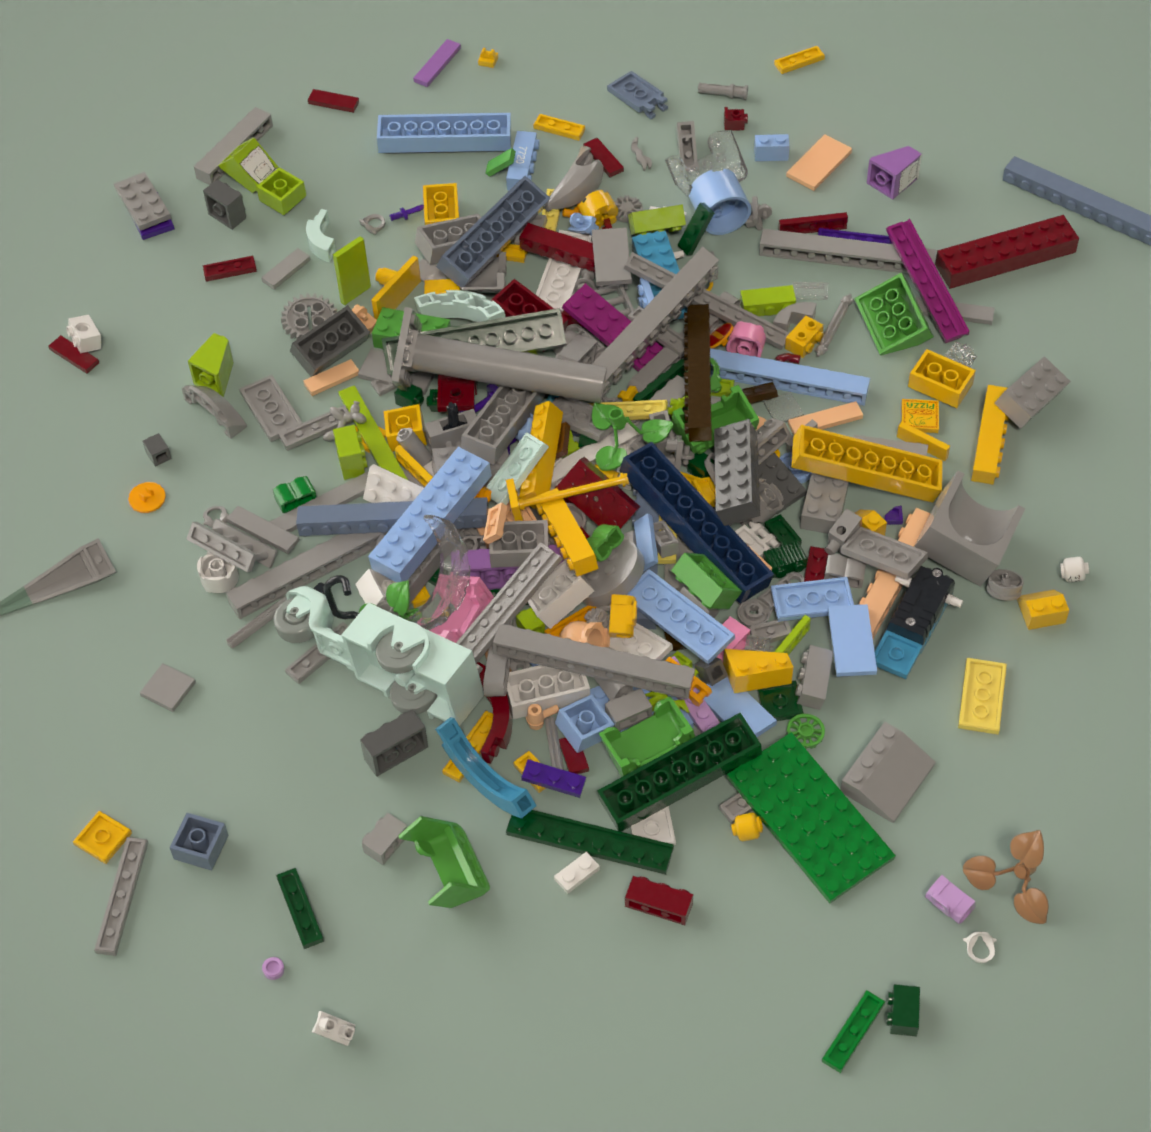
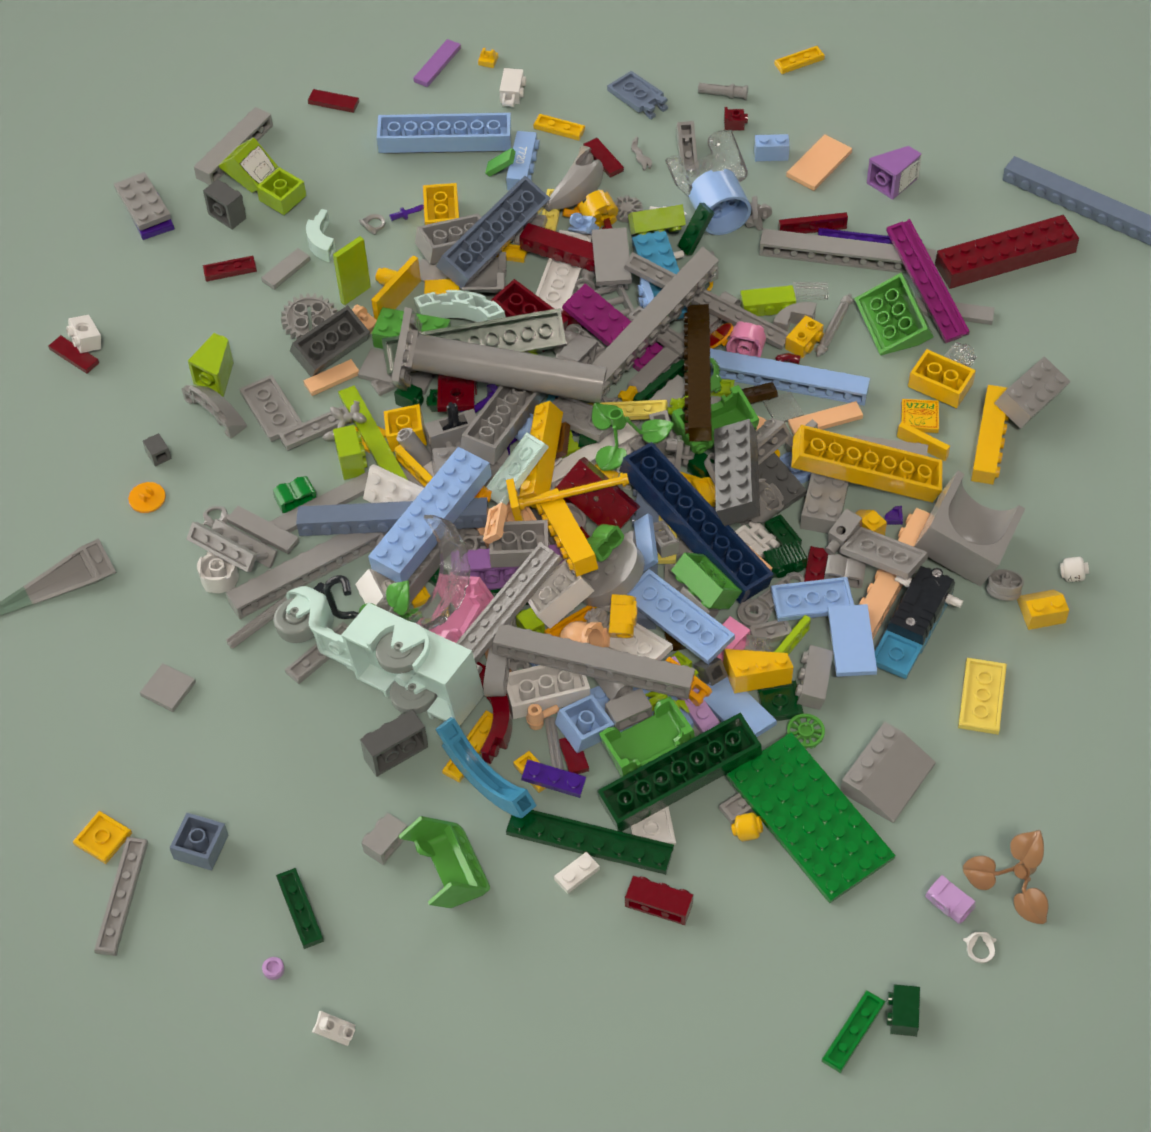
none -> white brick [499,68,527,107]

